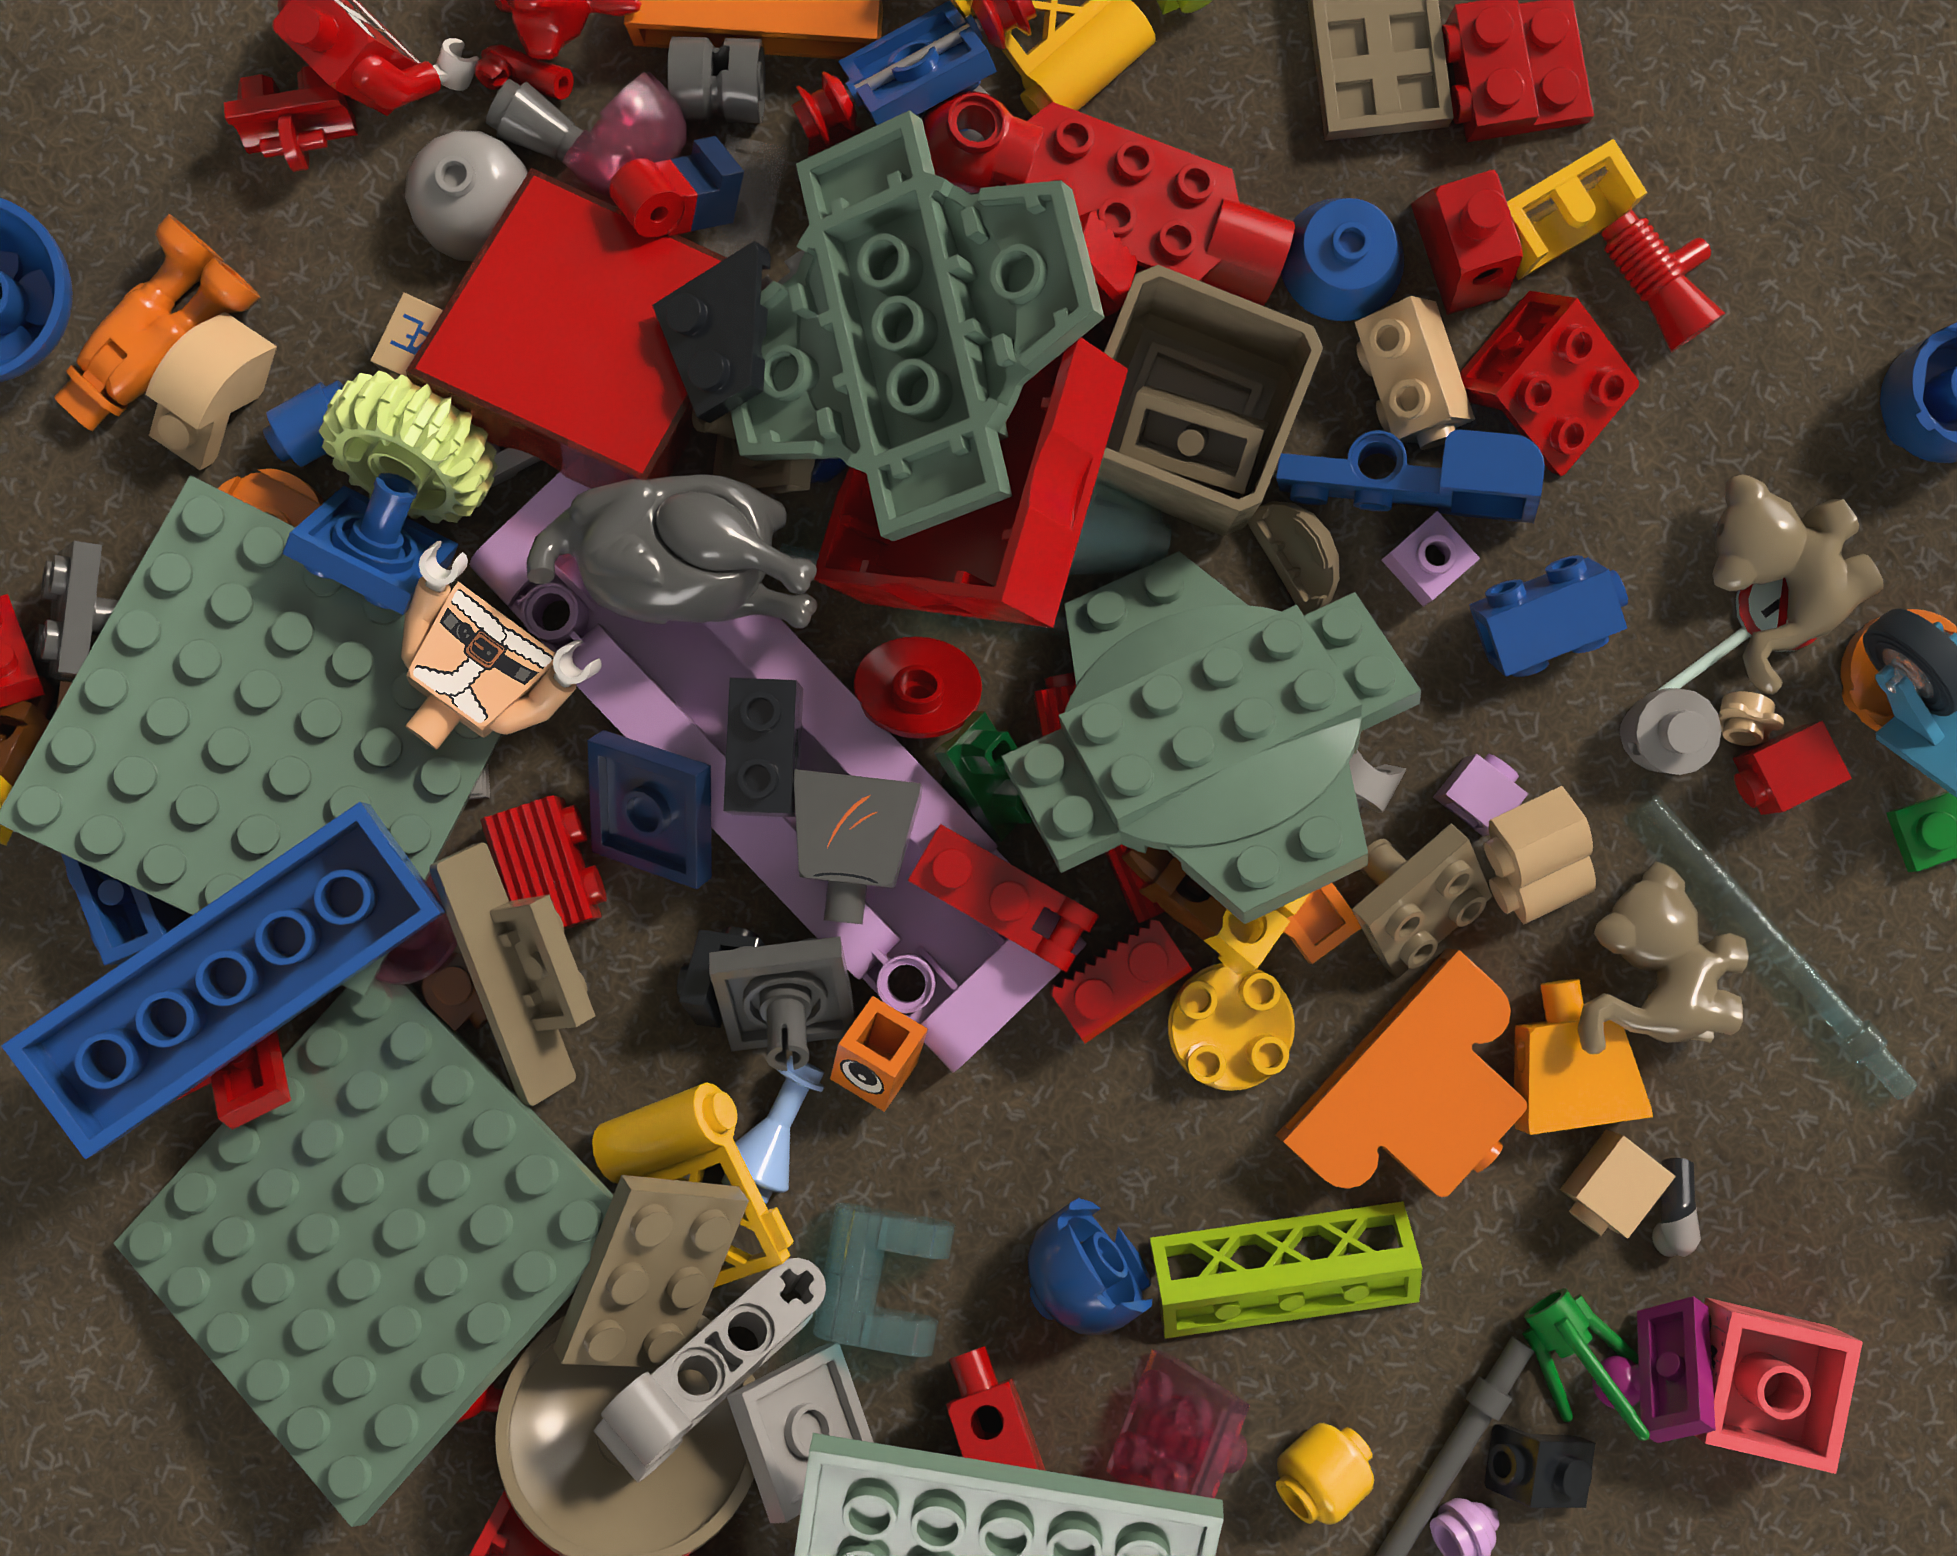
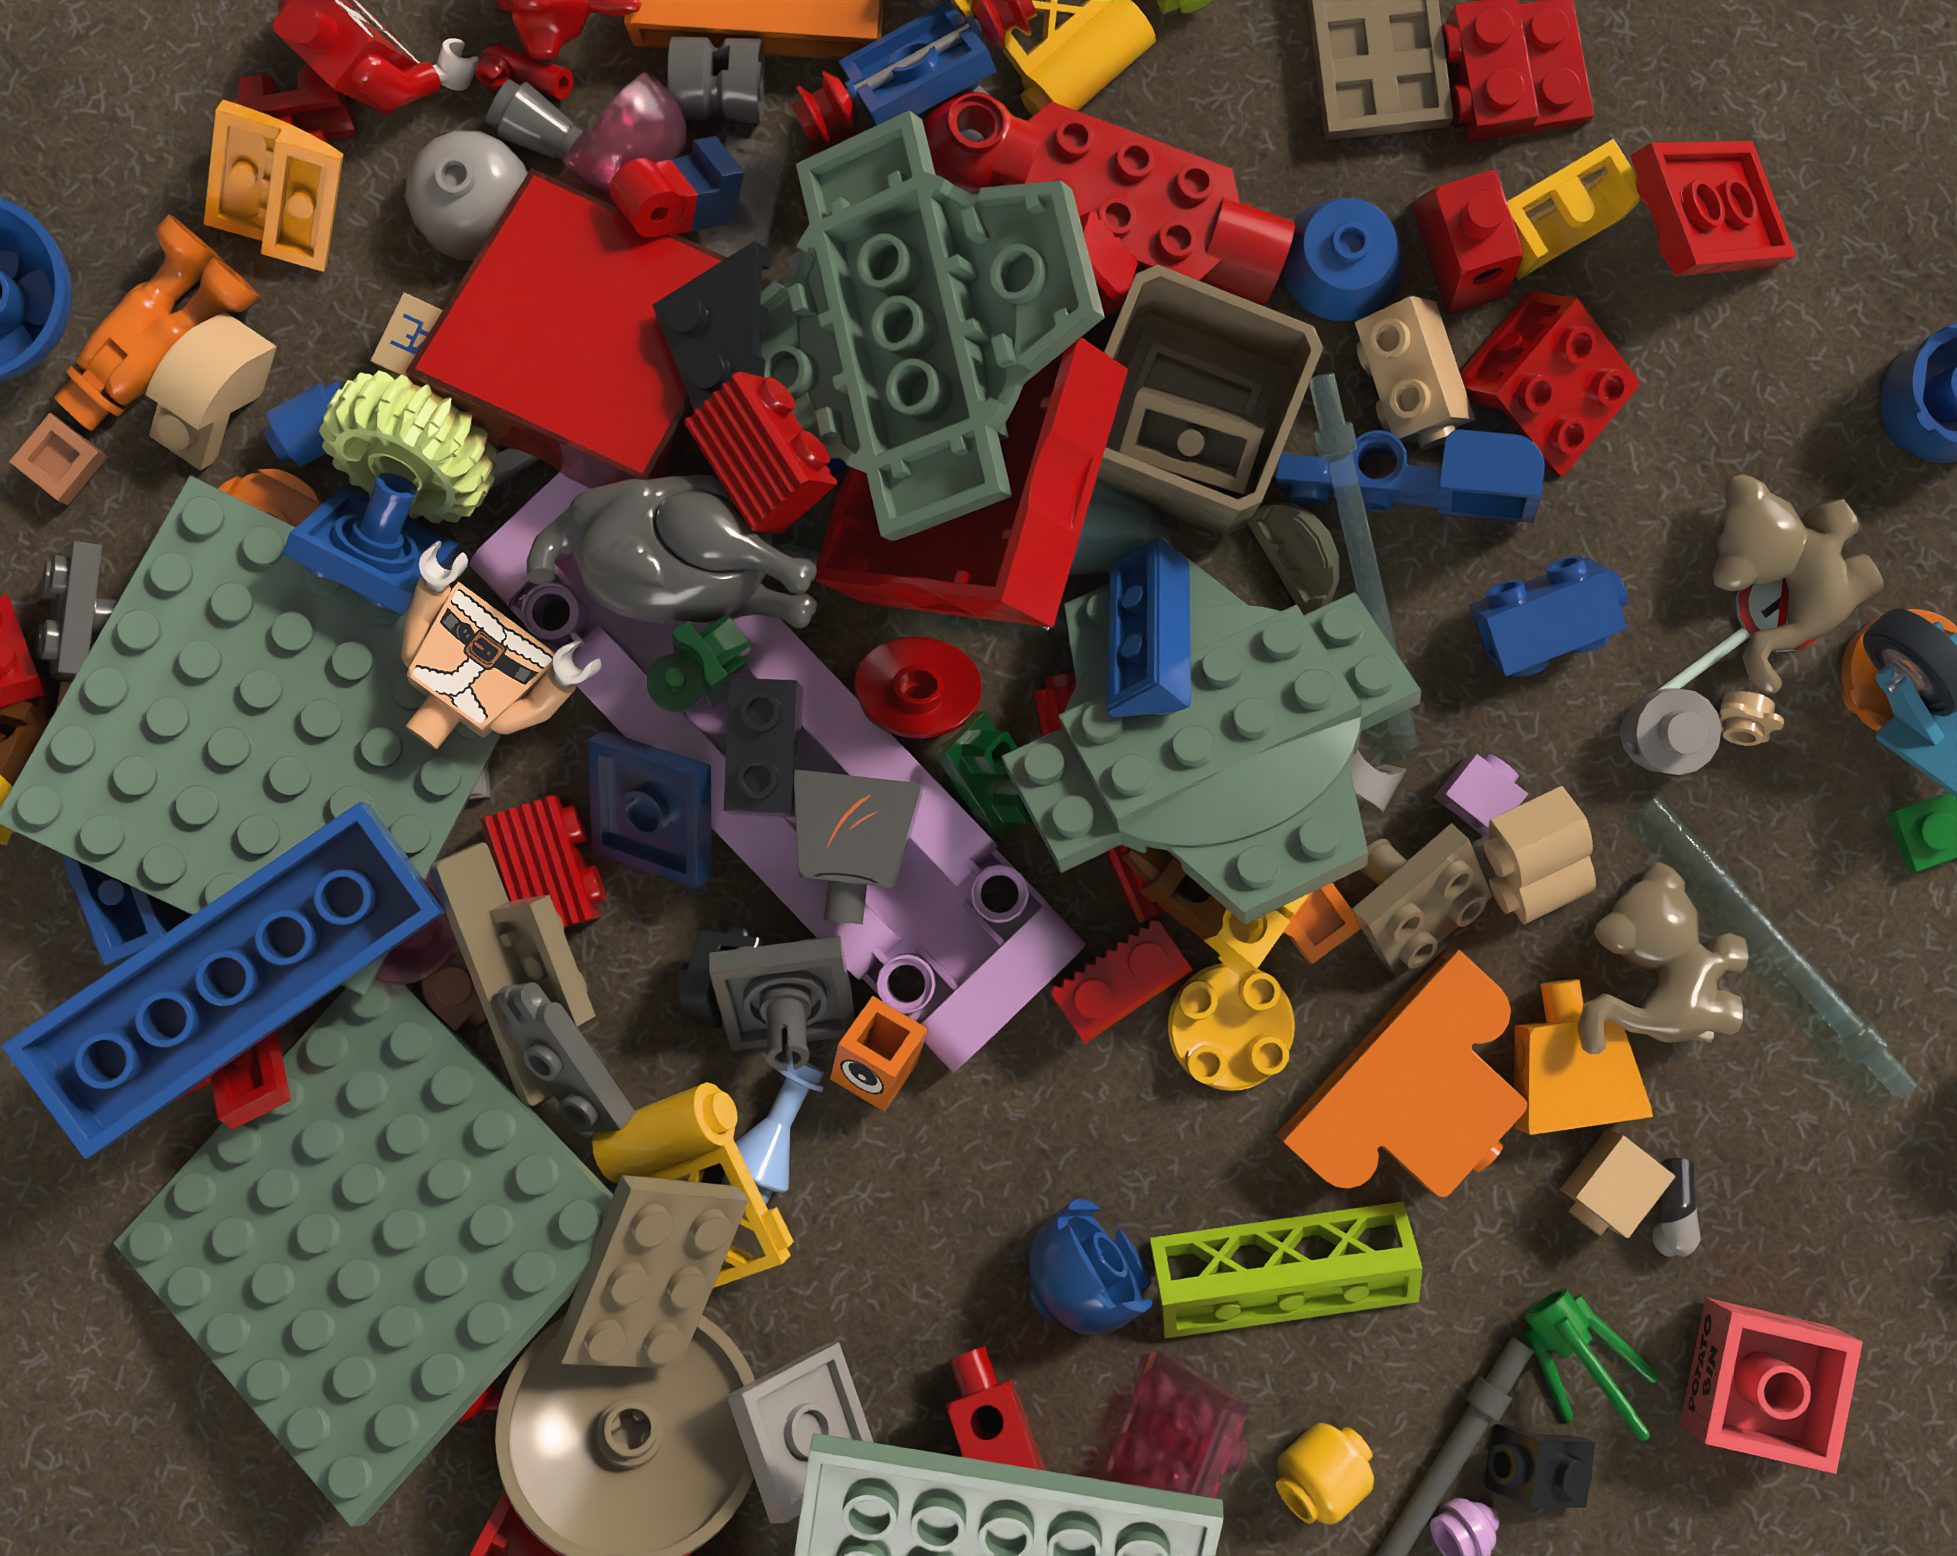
light grey piece [593,1258,826,1483] -> none
clear light blue connector [812,1203,956,1357] -> none
red plate [908,824,1099,973] -> none
lavender plate [1382,511,1480,607] -> none
magenta plate [1592,1296,1716,1443] -> none
red piece [1600,210,1726,353] -> none
red brick [1733,720,1852,815] -> none
none -> nougat plate [9,413,108,505]
none -> light orange slope [204,100,344,272]
none -> dark grey hinge [497,982,636,1132]
none -> dark green hips [647,614,751,712]
none -> red brick [685,372,837,534]
none -> blue slope [1107,536,1191,718]
none -> clear light blue bar [1309,372,1419,752]
none -> red plate [1630,141,1796,276]

